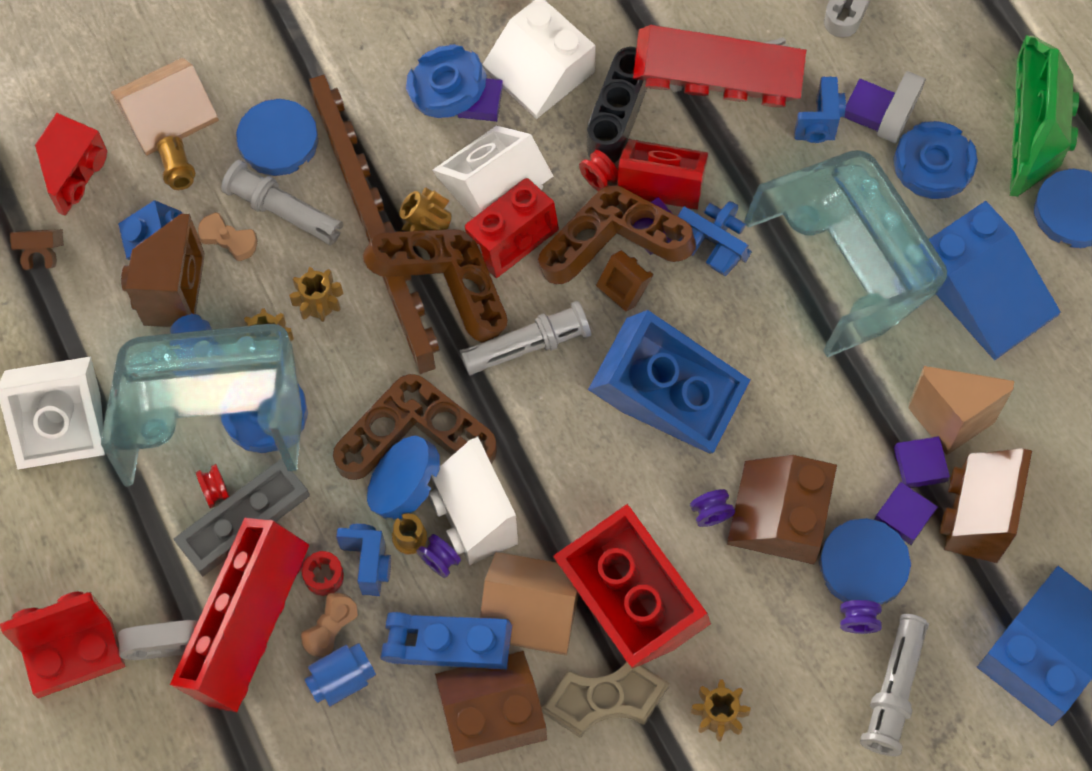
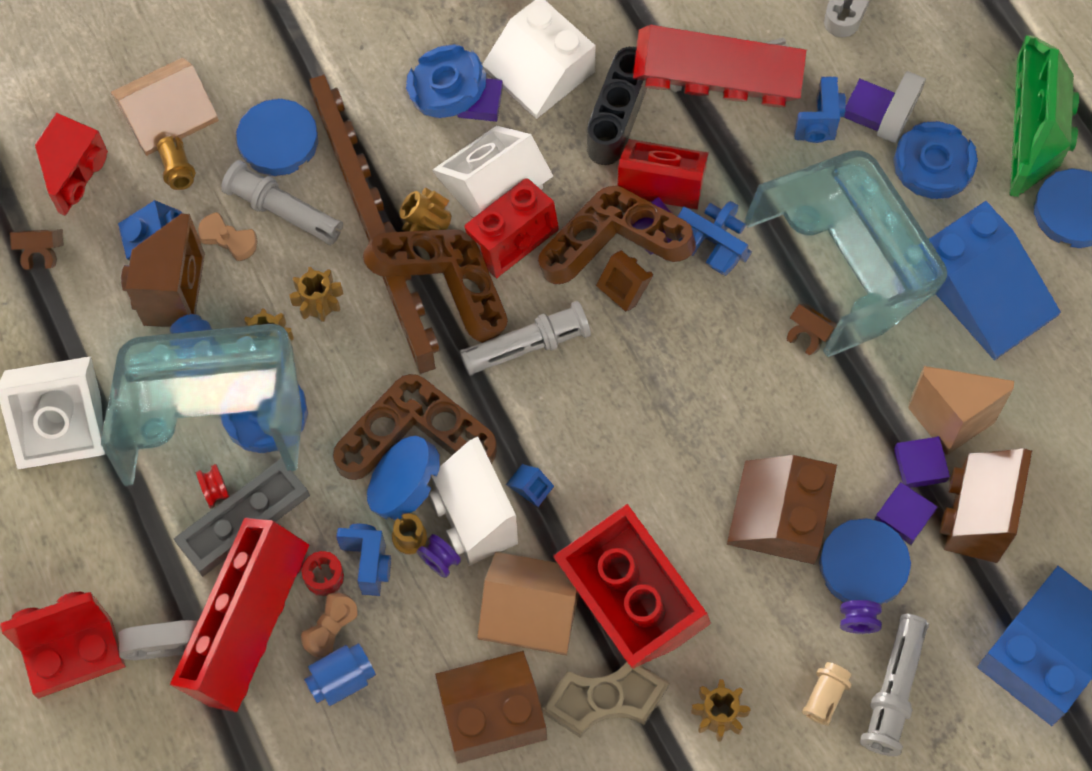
blue plate [380,612,512,669] -> none
red bush [579,150,618,191] -> none
blue slope [588,310,750,454] -> none
dark purple bush [690,489,735,527] -> none
none -> blue piece [506,464,554,507]
none -> reddish brown tile [787,304,842,355]
none -> tan pin [802,662,852,726]

